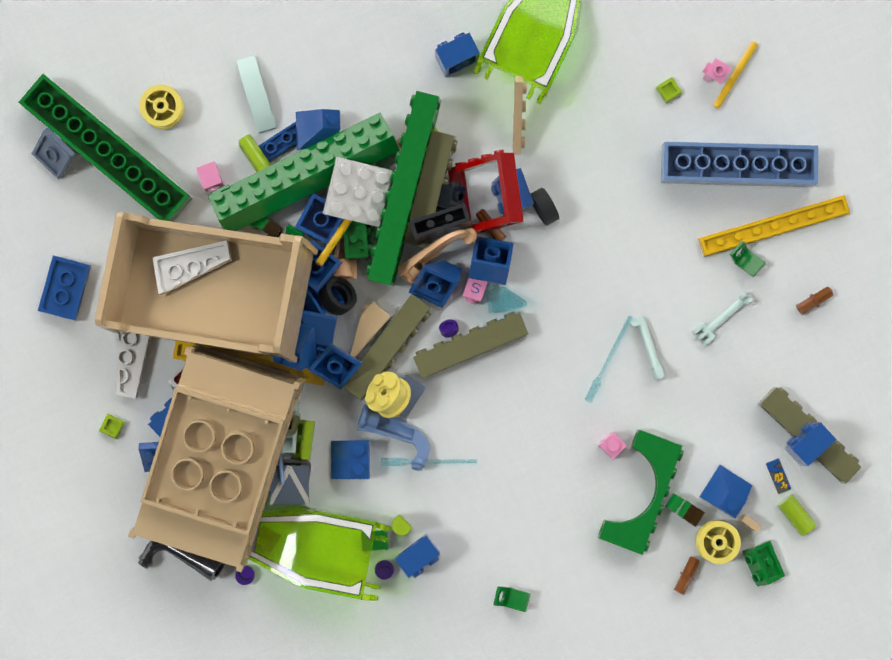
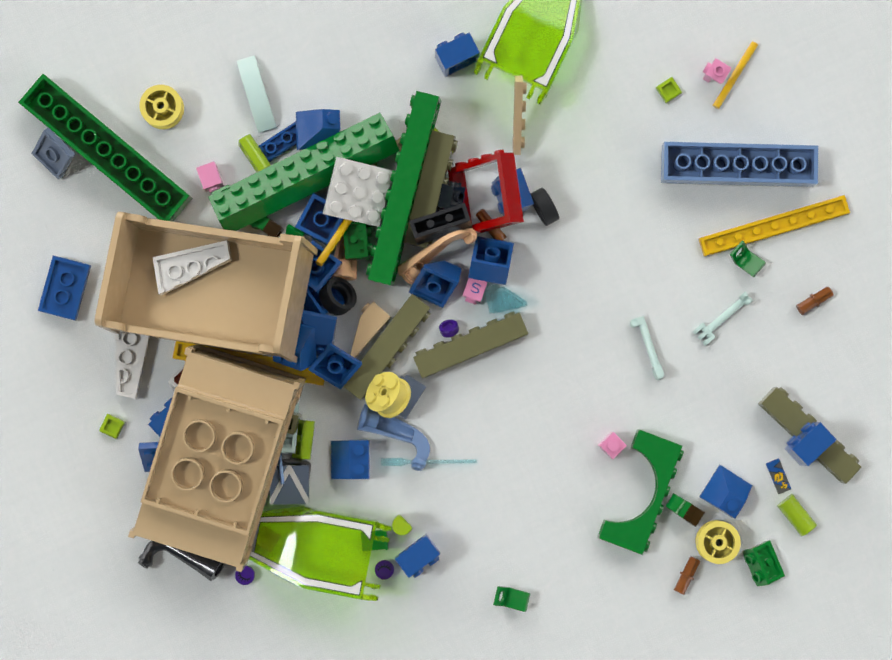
clear light blue piece [585,315,632,402] -> none
tan tile [739,515,761,532] -> none

